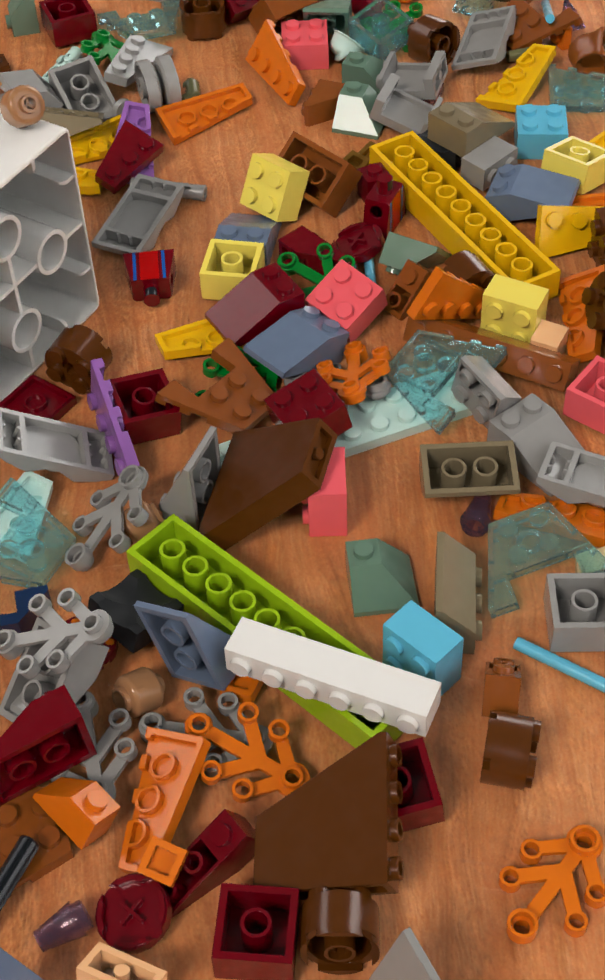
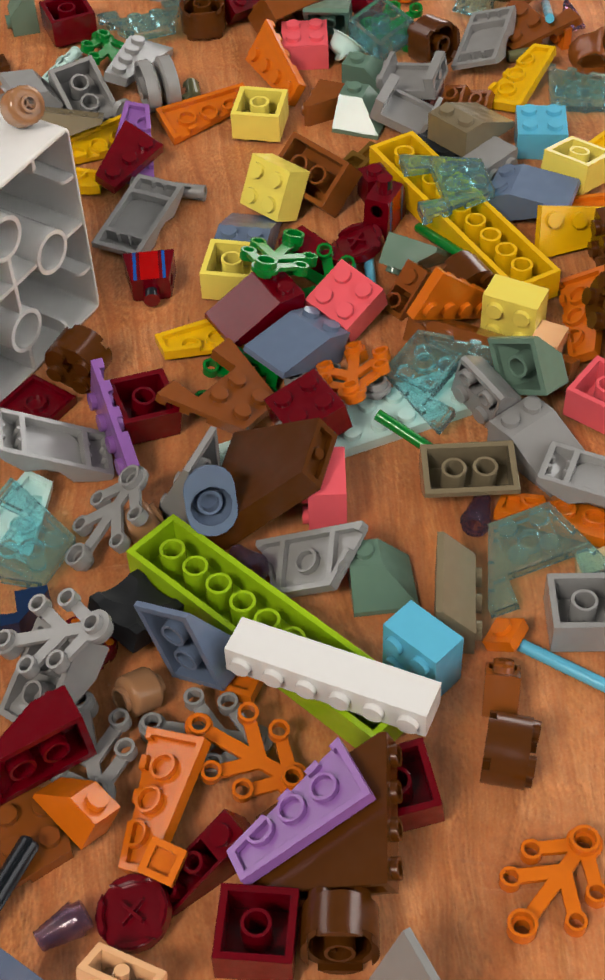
none -> sand blue piece [183,465,238,536]
none -> medium lavender wing [226,737,376,885]
none -> cone [229,544,269,579]
none -> light yellow brick [230,86,289,143]
none -> green plant [239,228,318,279]
none -> light grey wing [255,520,369,598]
none -> green bar [374,409,433,449]
none -> clear light blue wing [399,154,495,225]
none -> green bar [414,223,464,255]
none -> dark orange slope [441,85,495,109]
none -> orange plate [482,618,529,652]
none -> sand green slope [487,336,569,396]

